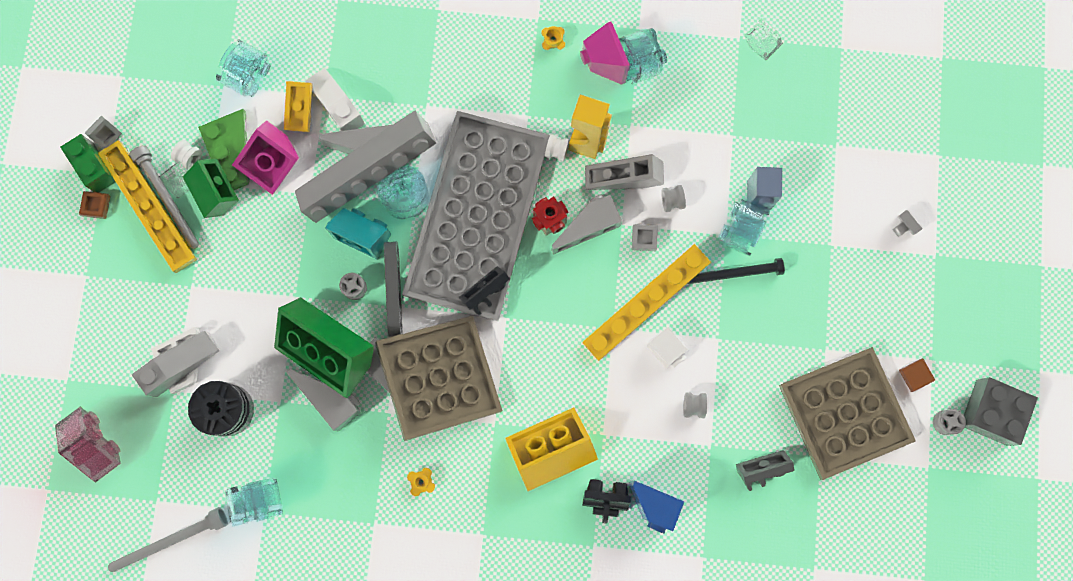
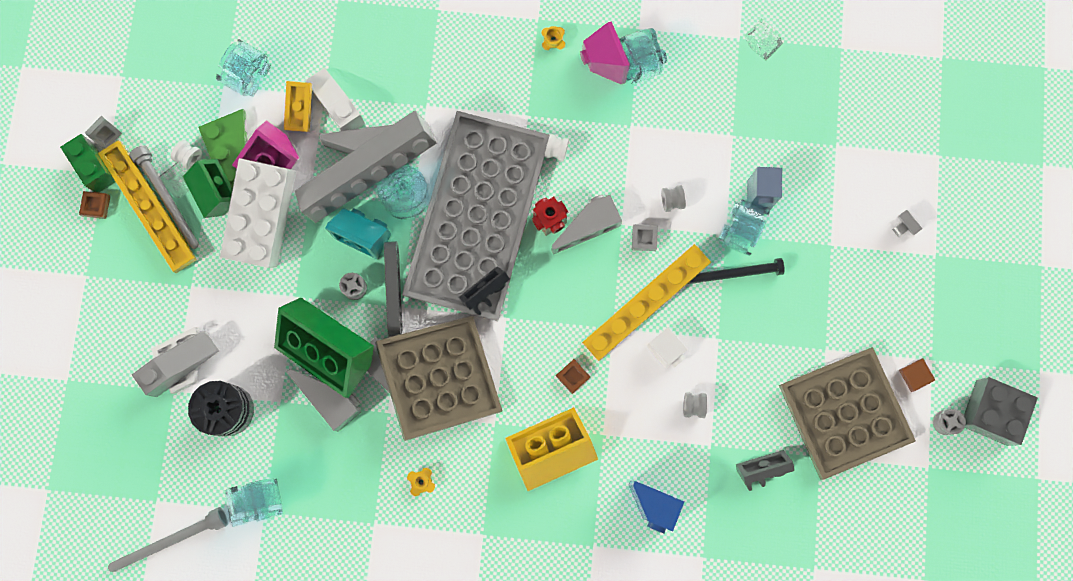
clear pink brick [55,406,121,483] -> none
yellow arch [568,94,612,160] -> none
black hips [582,479,631,524] -> none
light grey slope [585,154,665,190] -> none
none -> white brick [220,158,296,268]
none -> dark orange tile [555,359,591,394]

